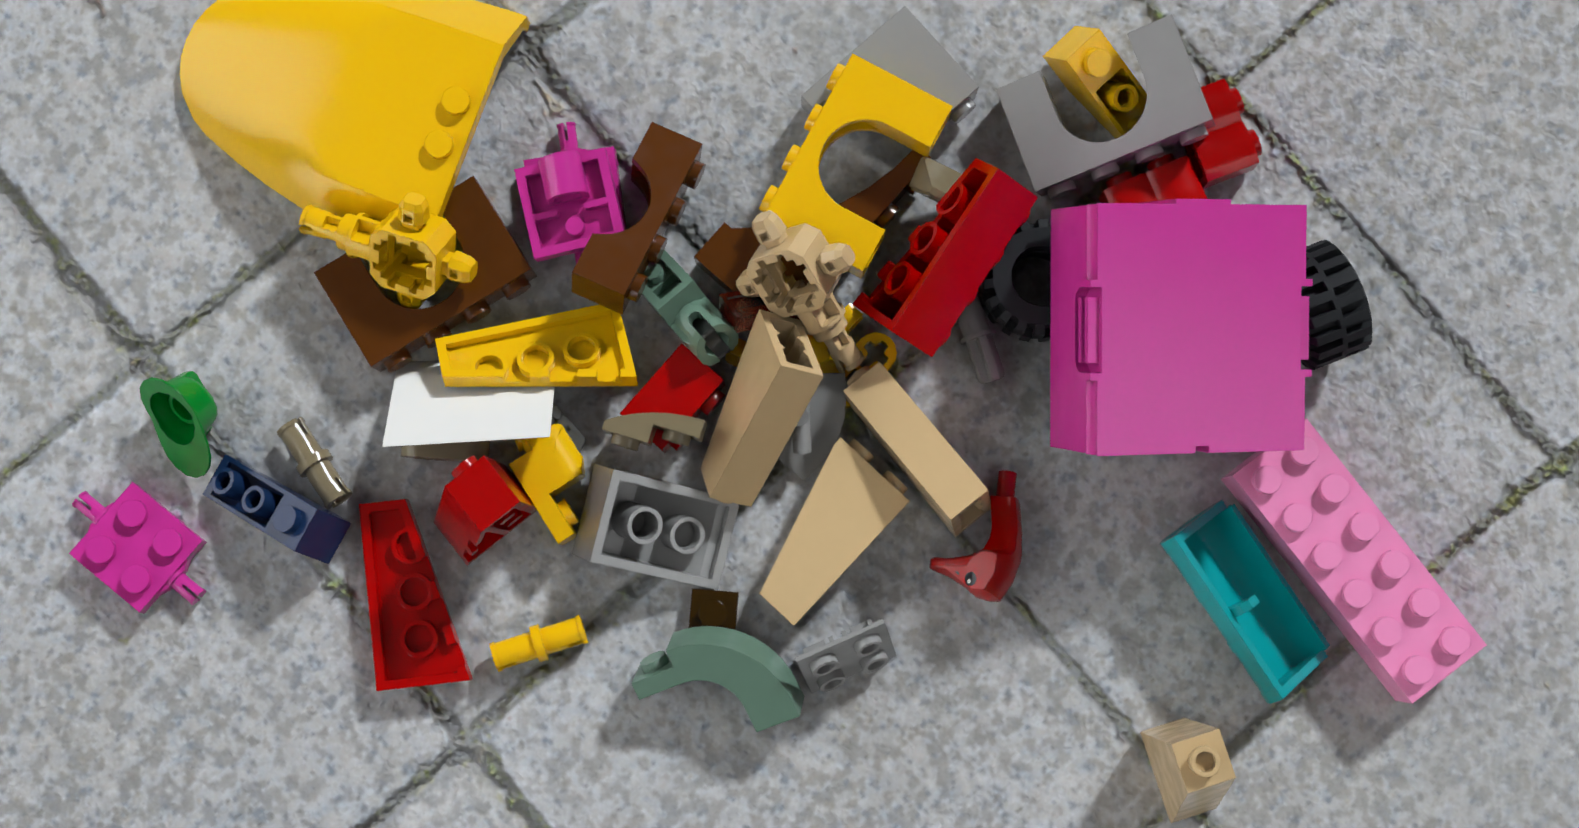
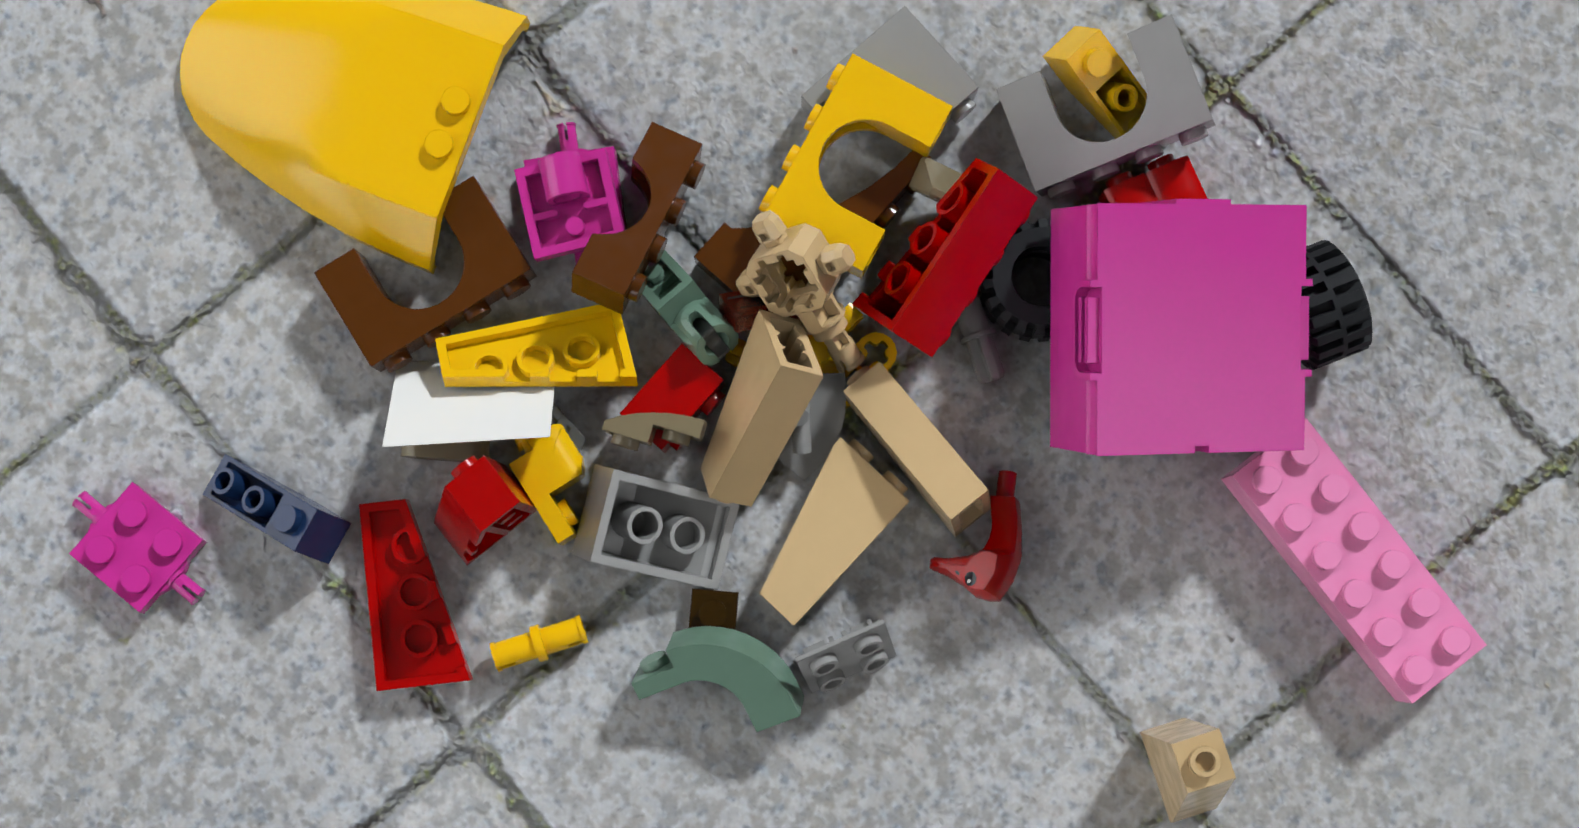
green piece [139,371,217,478] -> none
dark tan pin [277,417,352,510] -> none
yellow piece [299,192,478,309] -> none
teal container [1160,500,1330,704] -> none
red brick [1184,79,1262,189] -> none

